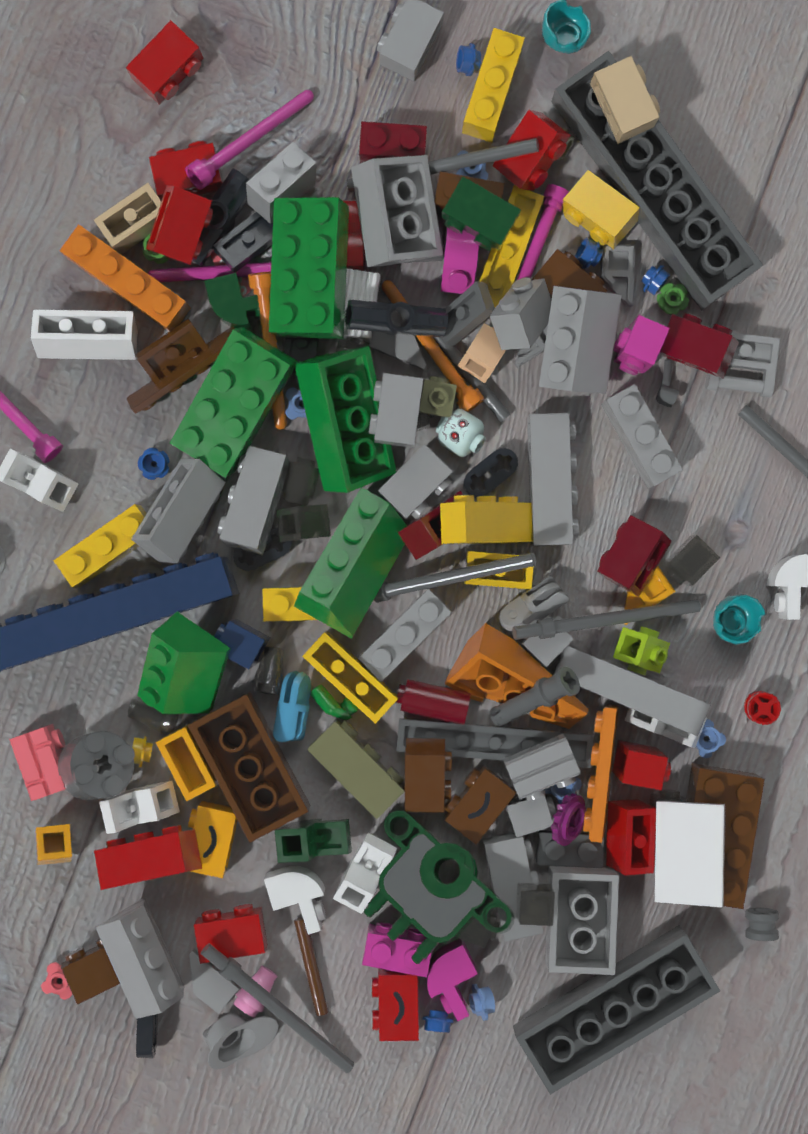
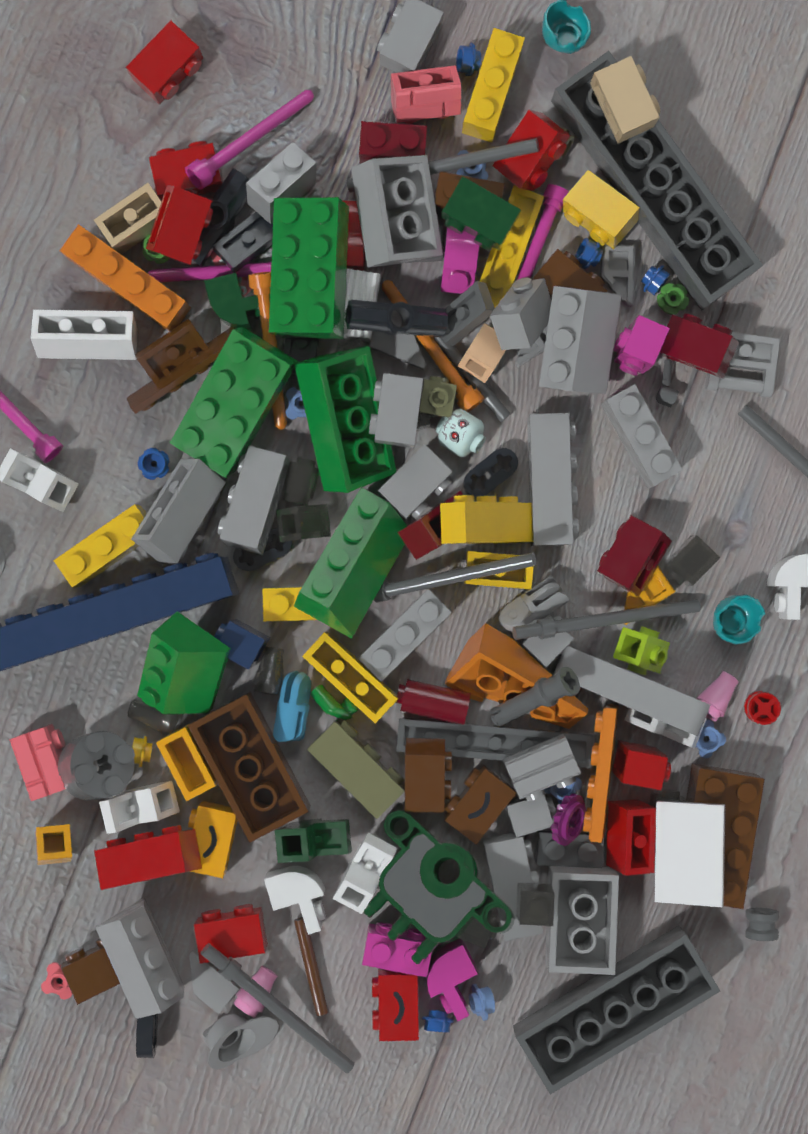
none -> coral brick [391,65,462,123]
none -> bright pink cone [696,671,739,722]

